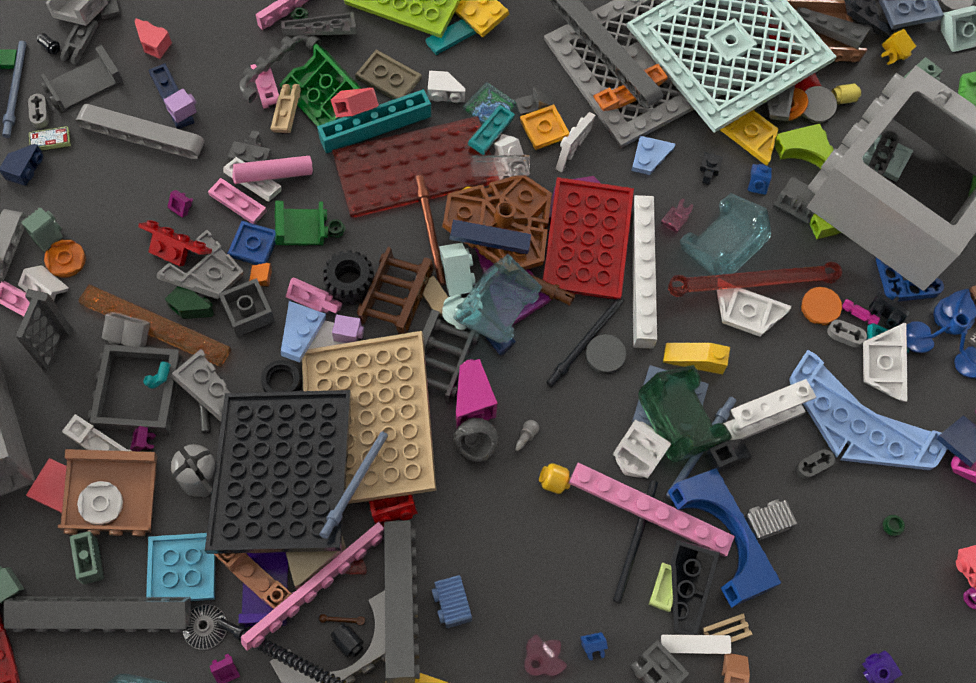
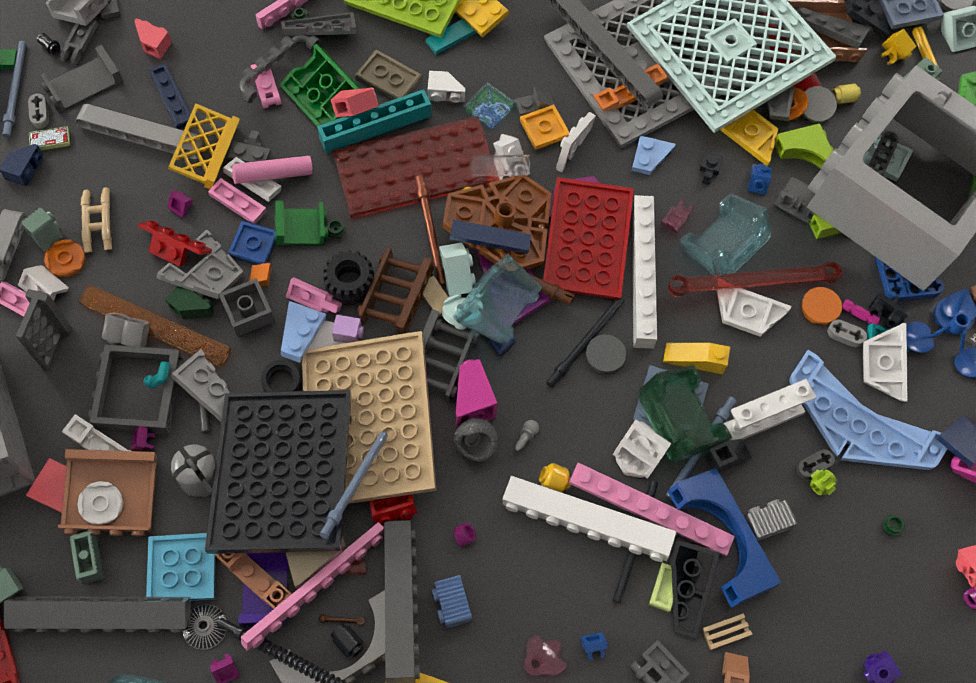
lavender brick [164,89,197,123] -> none
tan hinge [271,84,301,133] -> none
teal tile [468,105,515,155] -> none
white sticker [661,635,731,654] -> none
none -> tan piece [81,187,112,253]
none -> yellow fence [168,103,240,189]
none -> magenta tile [453,522,476,547]
none -> white brick [502,476,676,562]
none -> lime gear [810,469,837,495]
none -> yellow axle [912,26,939,67]

